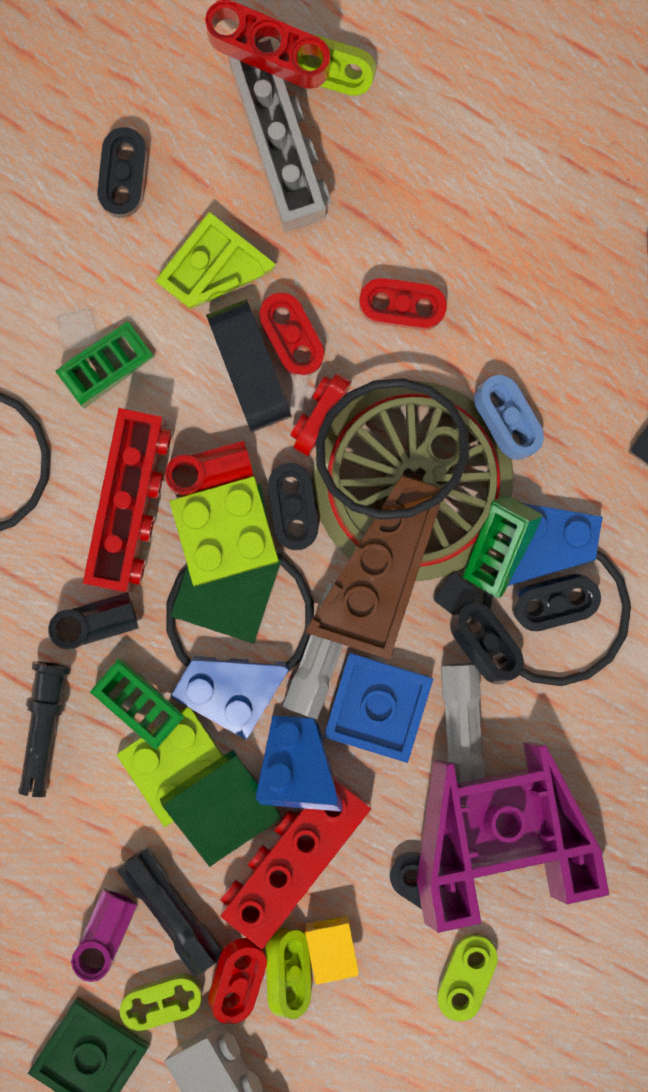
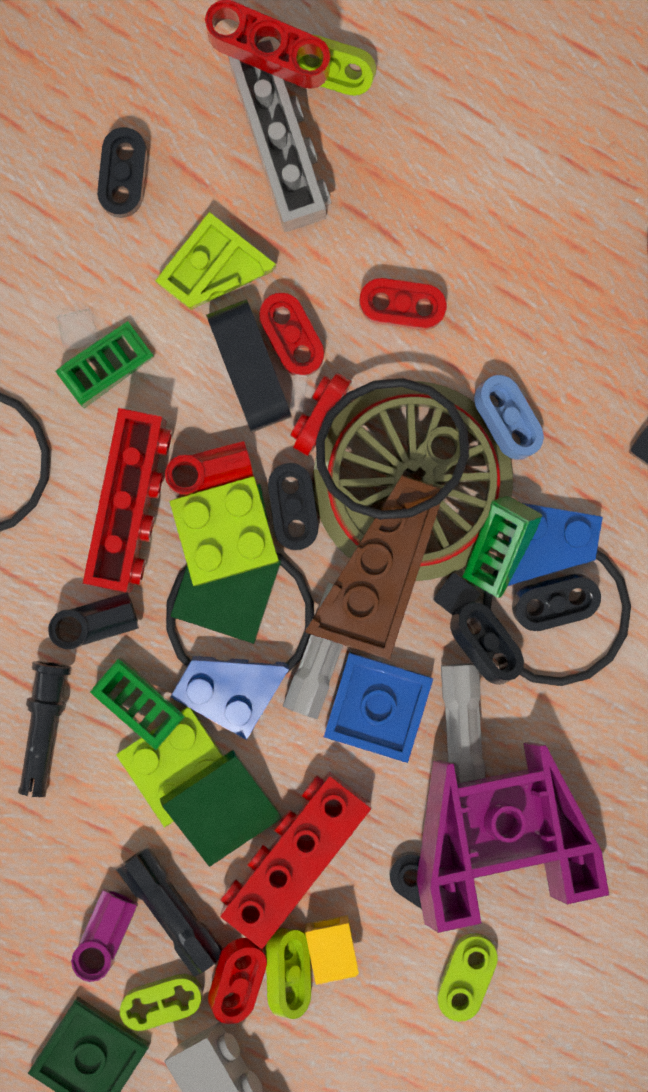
blue wing [255,716,343,812] -> none

